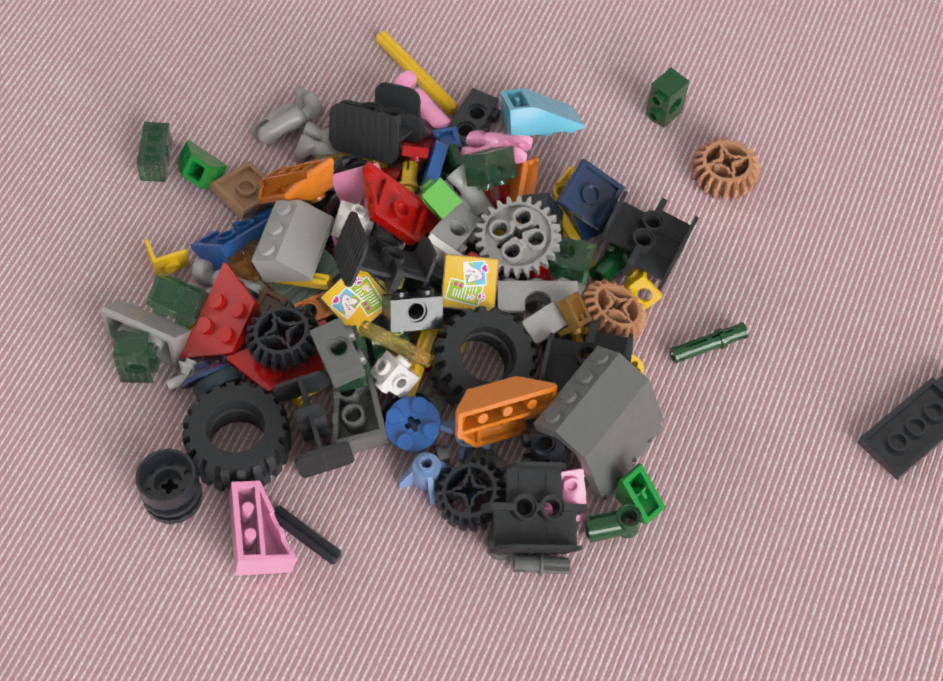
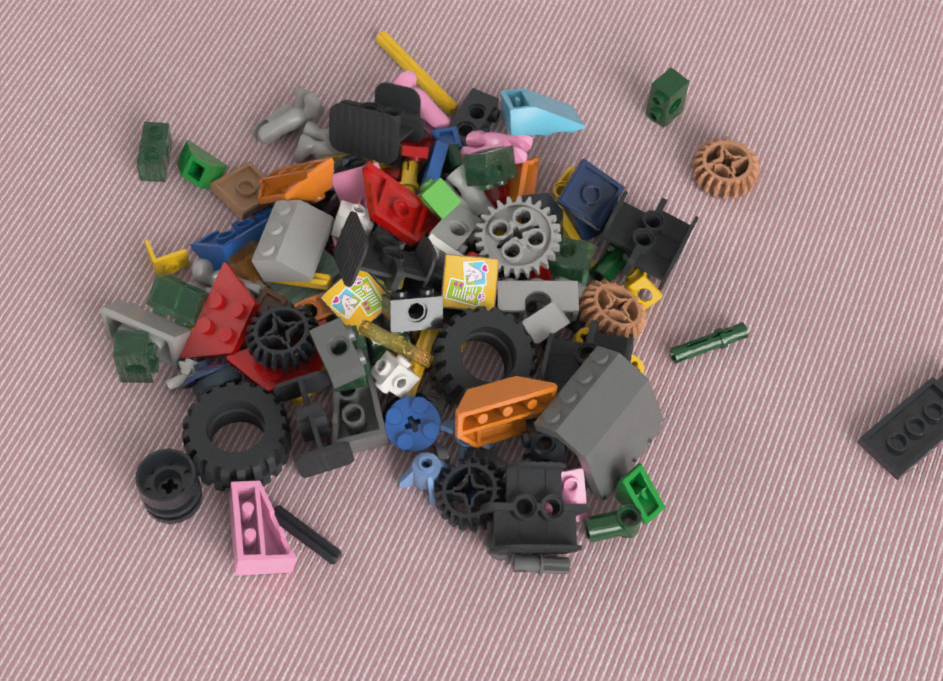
pearl gold bracket [557,291,592,337] -> none

